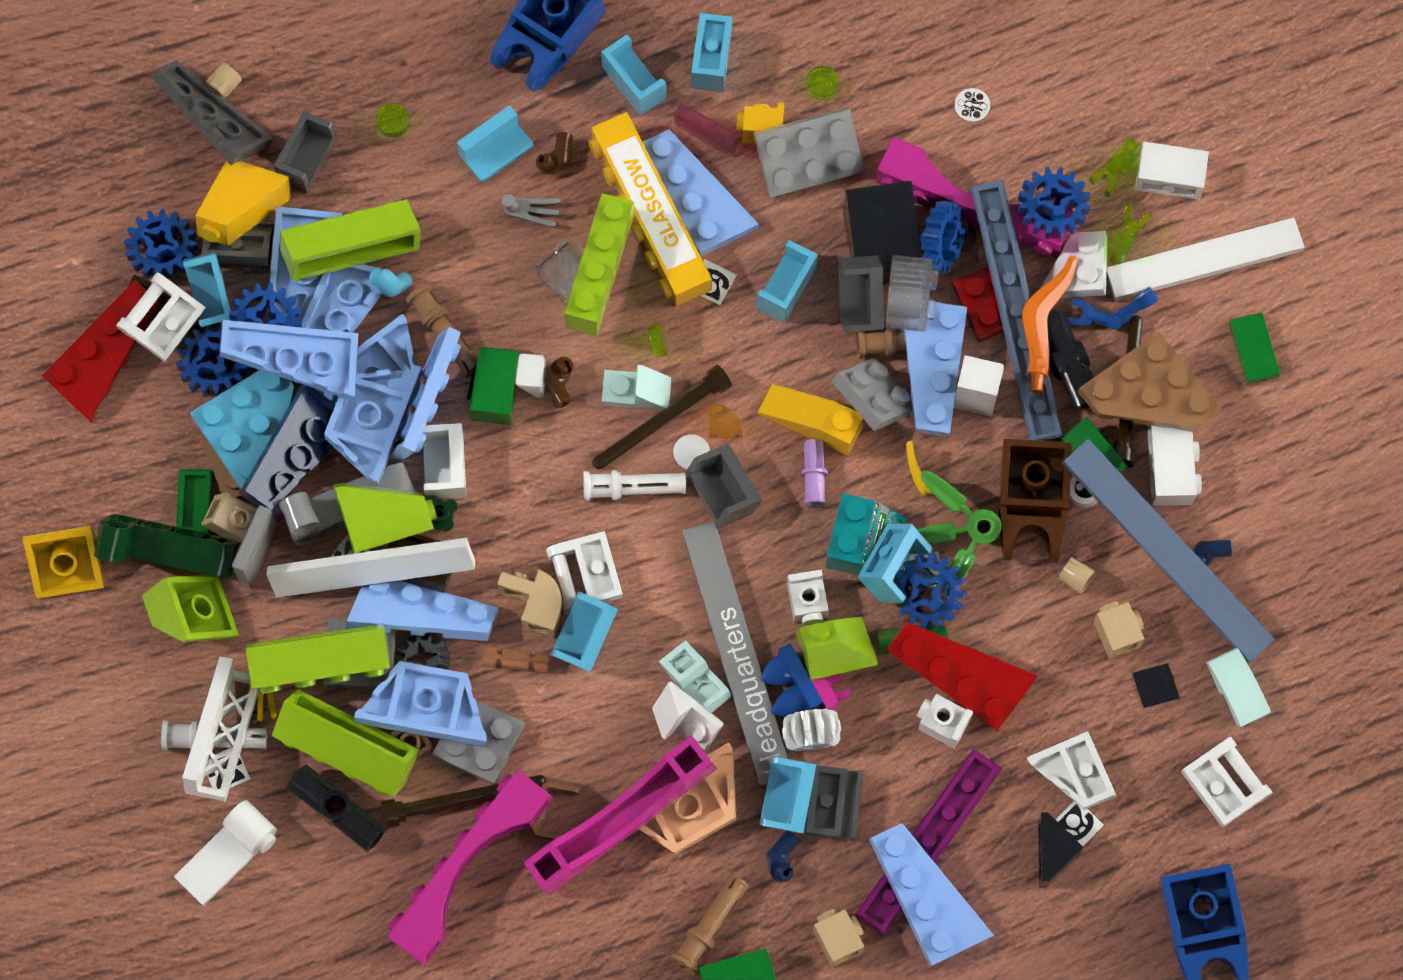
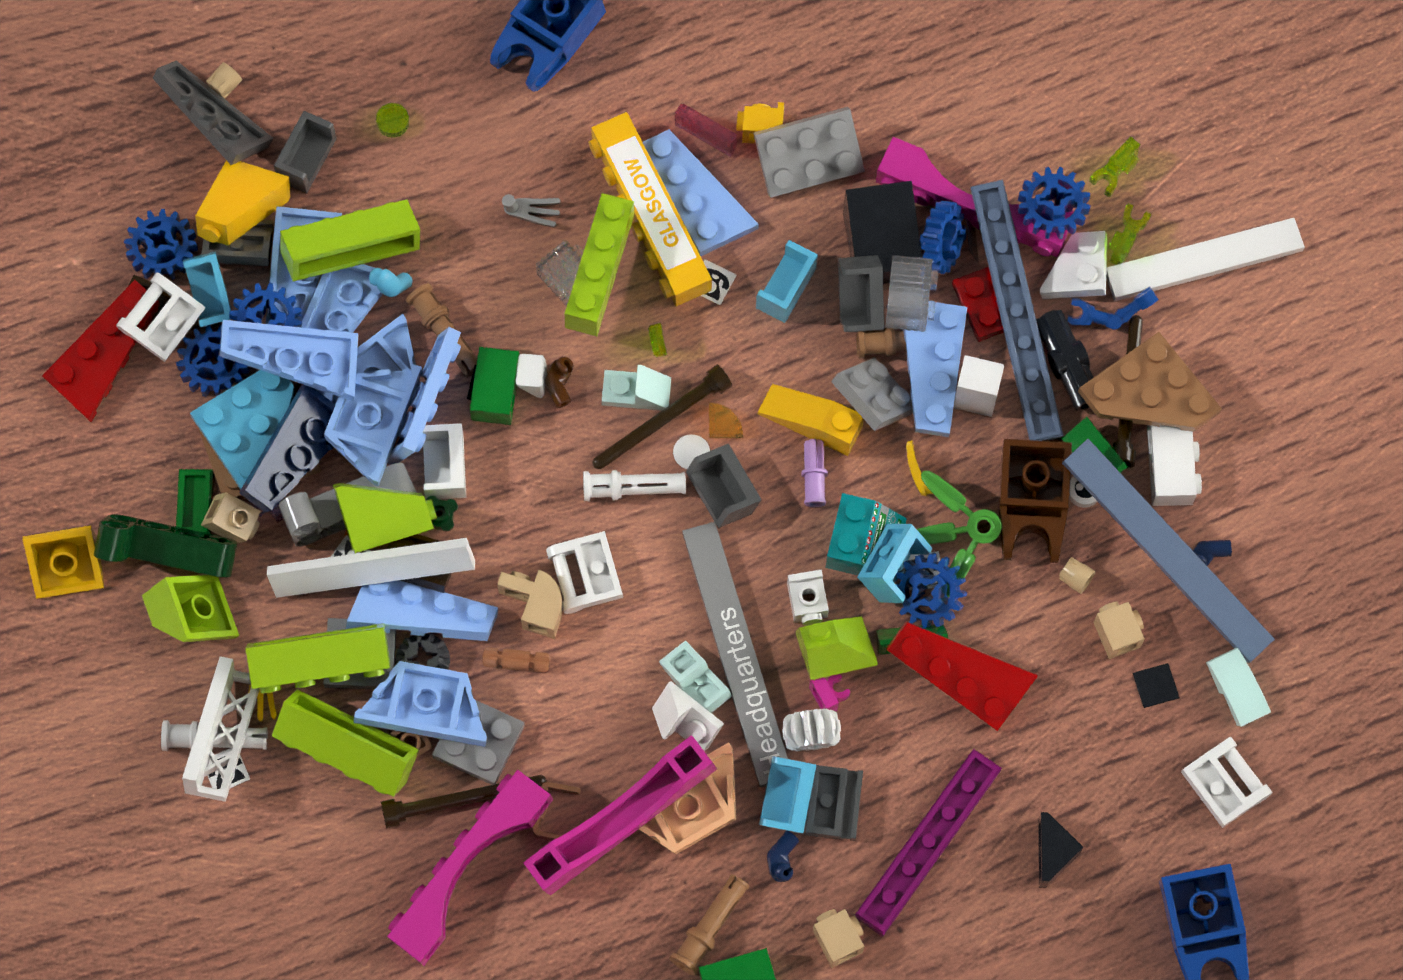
white door [174,800,277,906] -> none
light grey tile [232,505,278,590] -> none
black piece [287,764,386,853] -> none
medium azure panel [457,105,533,183] -> none
reddish brown arm [536,132,573,175] -> none
medium azure panel [551,591,618,672] -> none
medium azure panel [601,35,667,116] -> none
medium azure panel [691,13,732,92] -> none
blue tile [761,643,823,717] -> none
clear neon green tile [806,66,839,100] -> none
light blue wing [869,823,994,966] -> none
white brick [916,694,973,749] -> none
white sticker [954,88,990,121] -> none
orange piece [1022,256,1077,394] -> none
white wing [1027,731,1116,810] -> none
sticker [1055,801,1104,846] -> none
white panel [1135,141,1209,200] -> none
green tile [1229,313,1280,385] -> none

